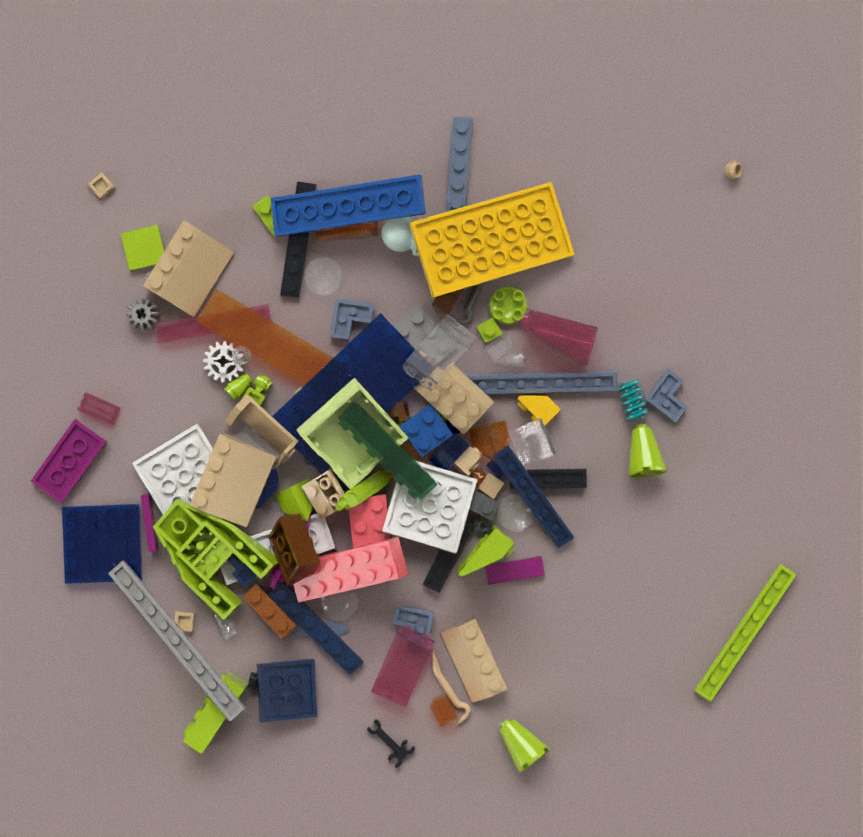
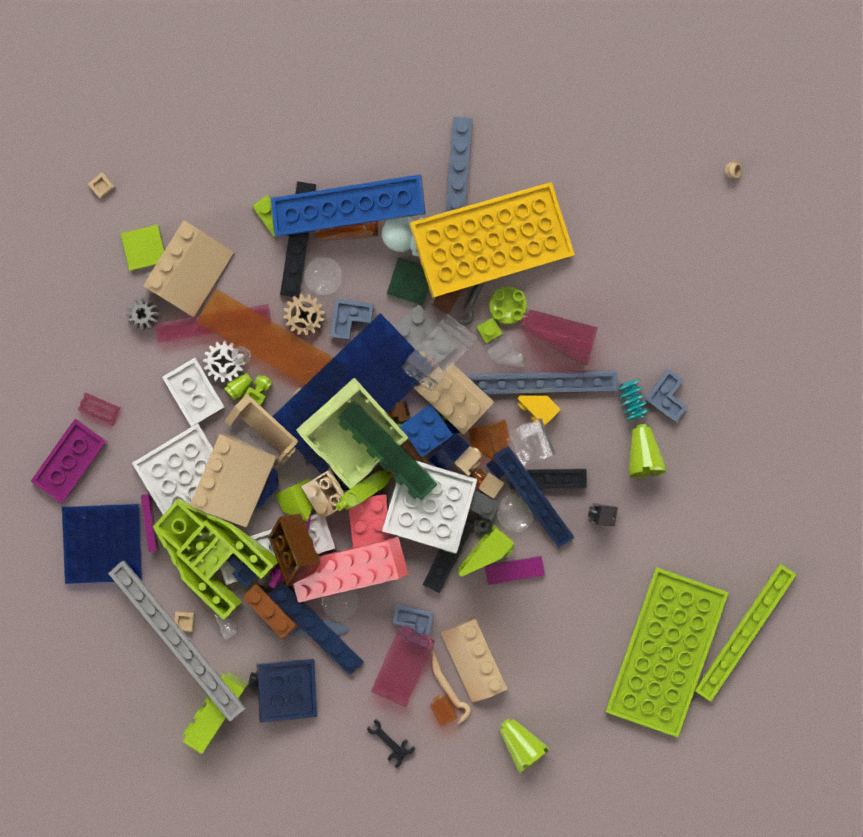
none -> white plate [162,358,225,427]
none -> tan gear [283,293,325,335]
none -> clear green plate [387,258,429,306]
none -> black slope [588,503,618,526]
none -> lime plate [605,567,729,737]

